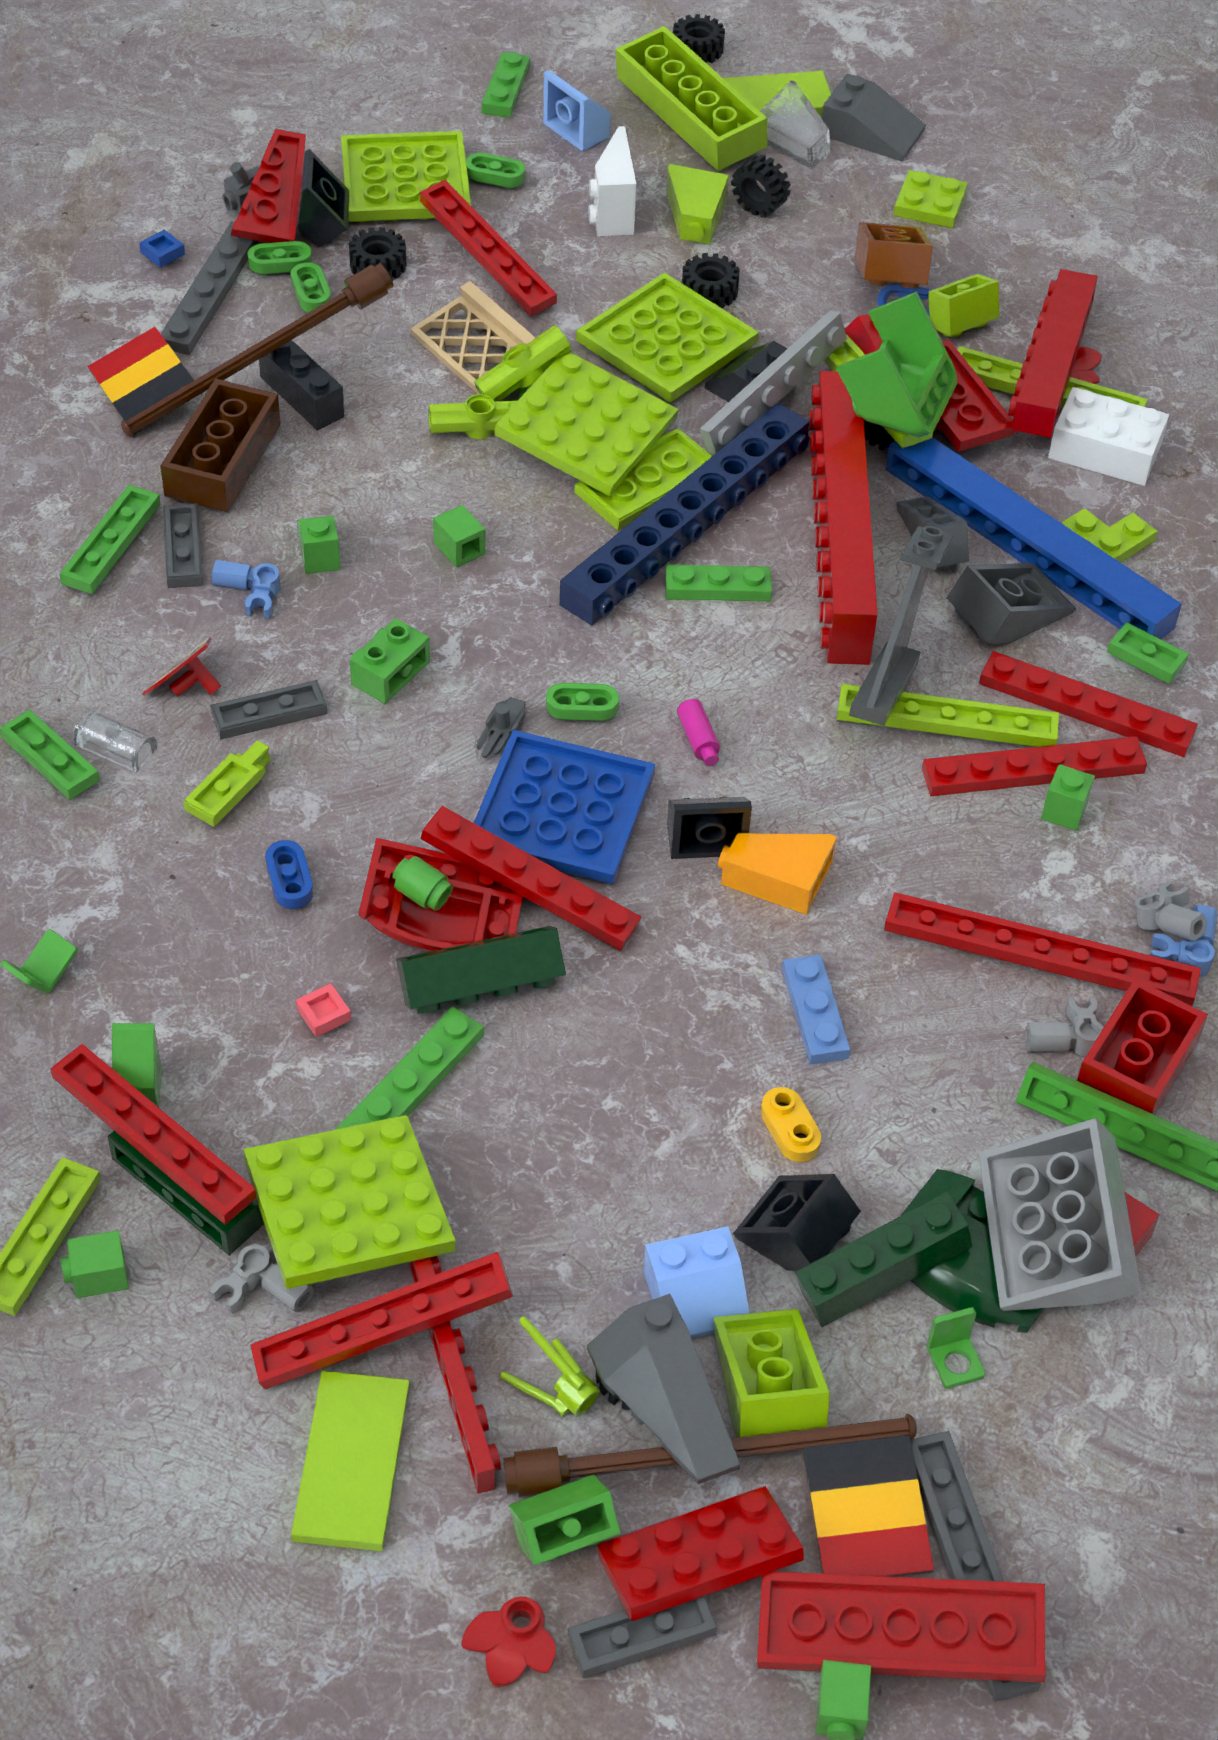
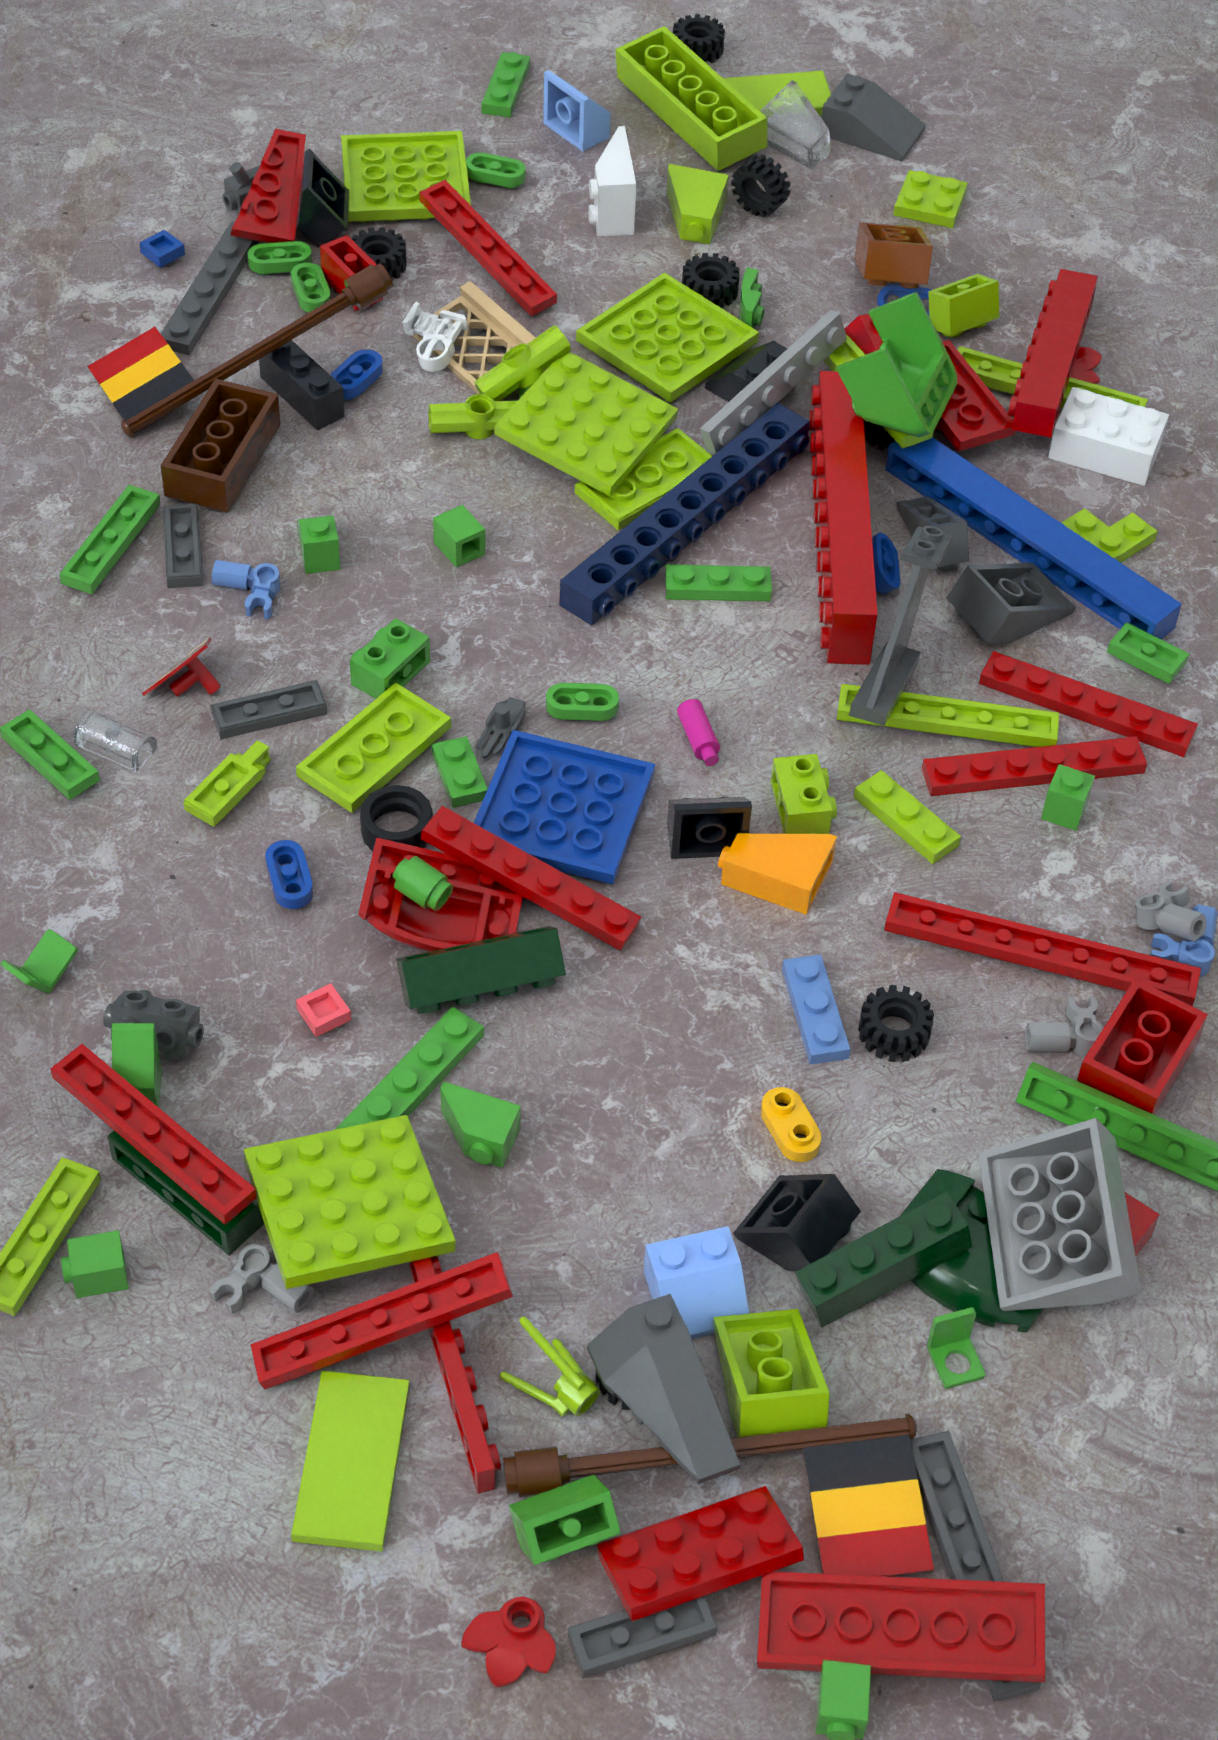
none -> dark grey brick [103,990,204,1061]
none -> lime plate [296,682,451,813]
none -> red brick [320,235,383,311]
none -> blue plate [330,349,383,400]
none -> black tyre [360,785,433,851]
none -> white piece [402,302,468,372]
none -> bright green plate [431,736,488,808]
none -> bright green slope [440,1081,521,1168]
none -> bright green slope [739,267,765,329]
none -> lime brick [770,754,837,834]
none -> lime plate [853,770,961,864]
none -> black tyre [858,985,934,1062]
none -> blue plate [872,532,900,595]

